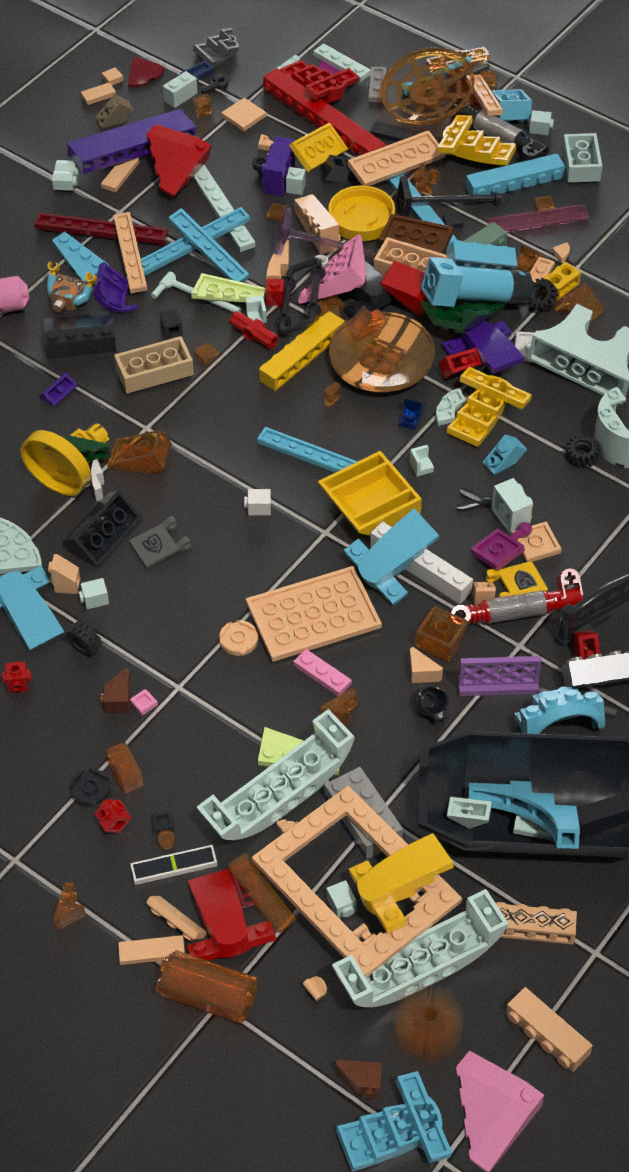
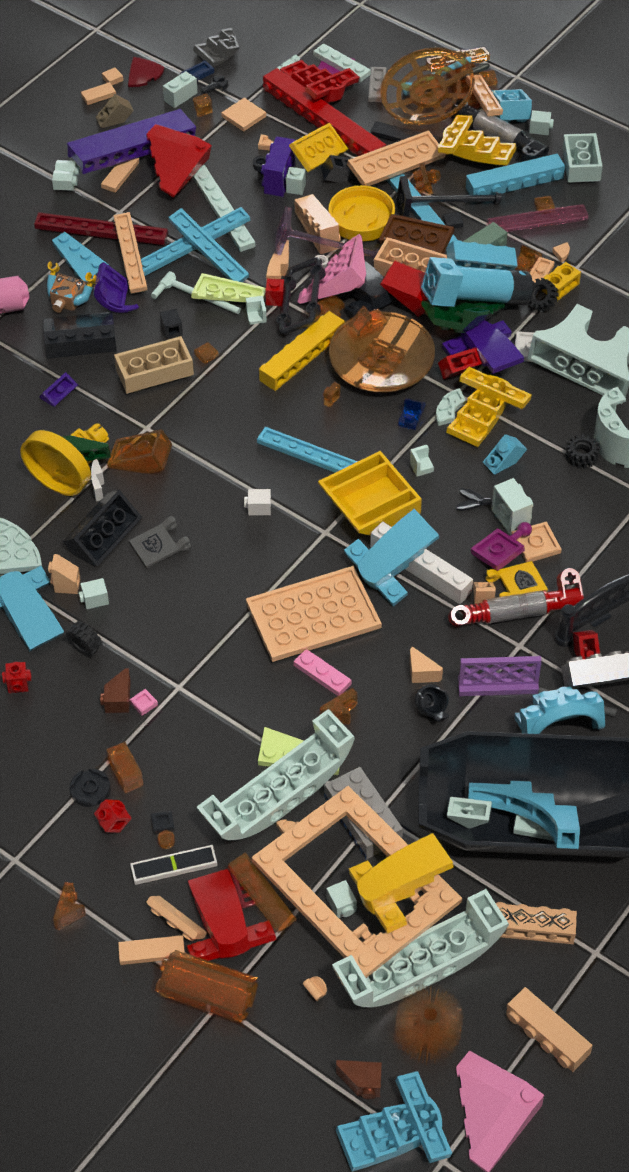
light nougat tile [219,620,258,656] -> none
red piece [229,311,279,349] -> none
clear orange tile [267,203,288,221] -> none
clear orange slope [415,605,469,662] -> none
clear orange bracket [554,282,605,321] -> none

